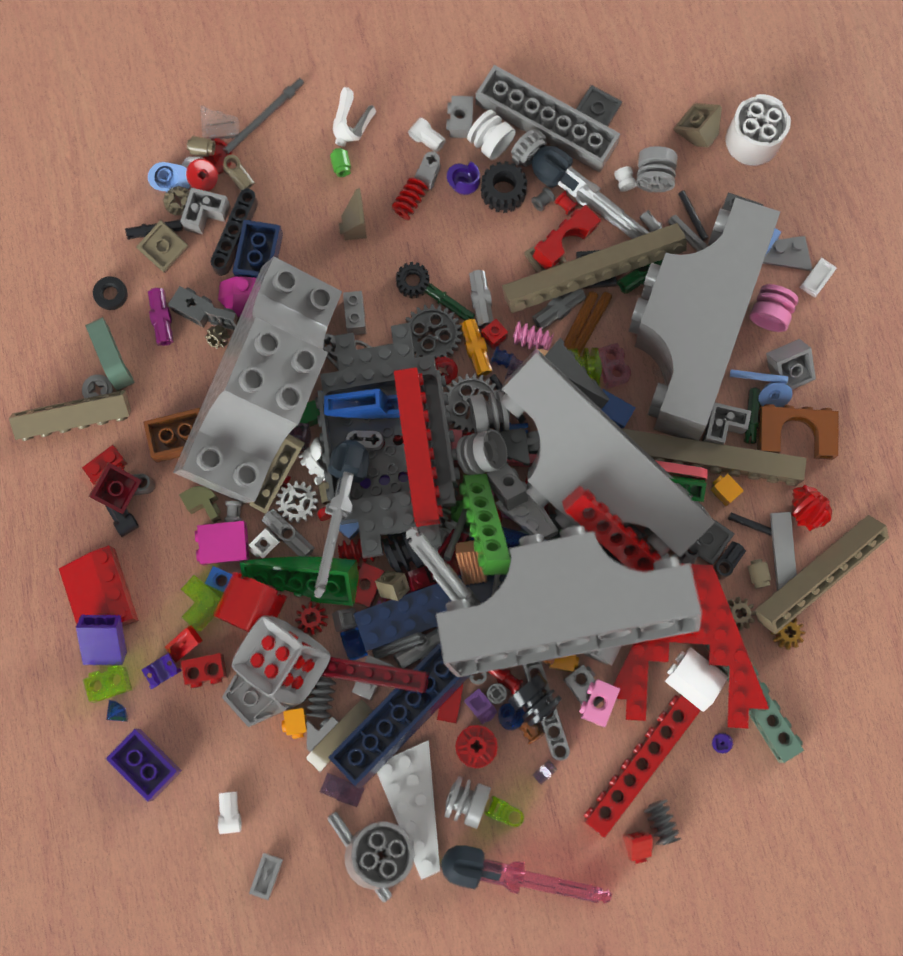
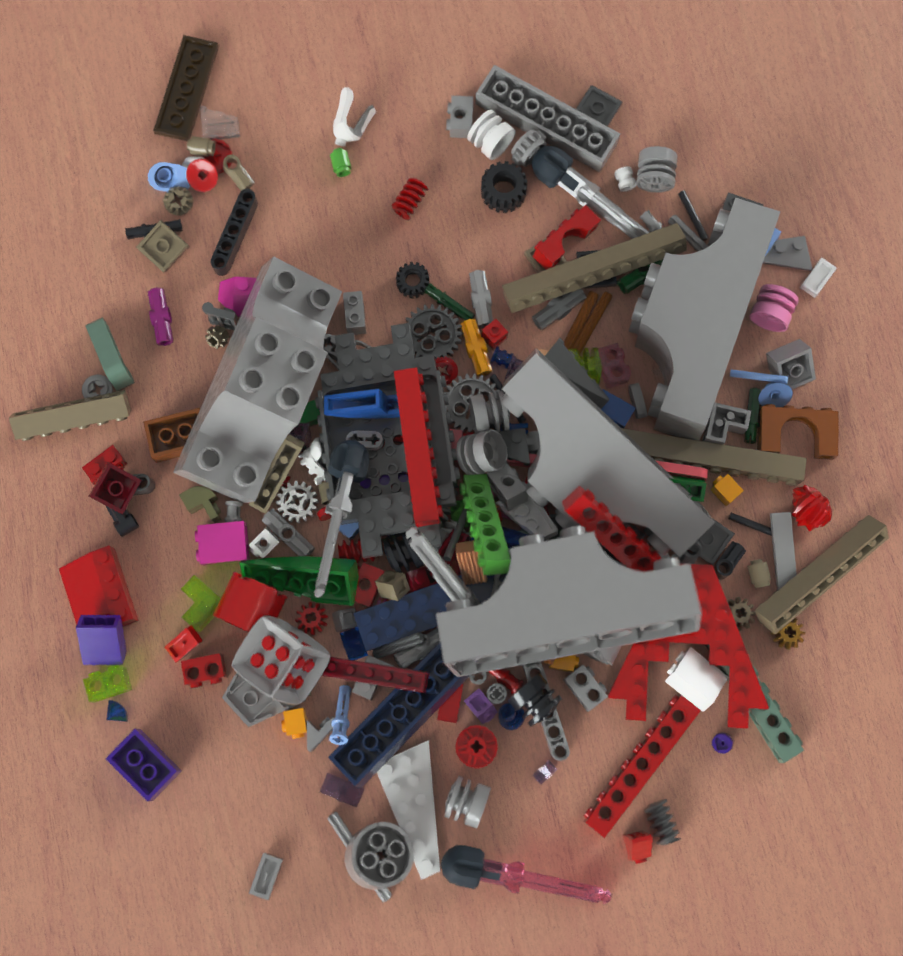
black tyre [93,276,128,310] -> none
dark purple piece [142,653,182,689] -> none
dark grey brick [168,286,212,328] -> none
light grey brick [181,188,230,234] -> none
blue brick [204,566,232,593] -> none
white piece [218,792,242,834] -> none
dark grey bar [223,78,304,154] -> none
dark blue brick [233,220,283,278] -> none
dark grey piece [305,676,337,718] -> none
dark tan slope [306,699,373,772] -> none
dark tan slope [339,189,367,240] -> none
white piece [408,118,446,152] -> none
light grey piece [414,151,440,190] -> none
dark purple helmet [446,162,480,195] -> none
clear neon green piece [484,795,524,827] -> none
bright pink piece [513,321,554,350] -> none
dark orange bush [519,720,545,745] -> none
dark grey bush [531,187,556,212] -> none
red bush [554,191,579,216] -> none
bright pink brick [579,679,620,727] -> none
dark tan slope [674,103,722,147] -> none
white brick [726,94,791,166] -> none
none -> dark brown plate [153,35,219,141]
none -> light blue pin [329,685,352,745]
none -> light grey beam [628,383,647,419]

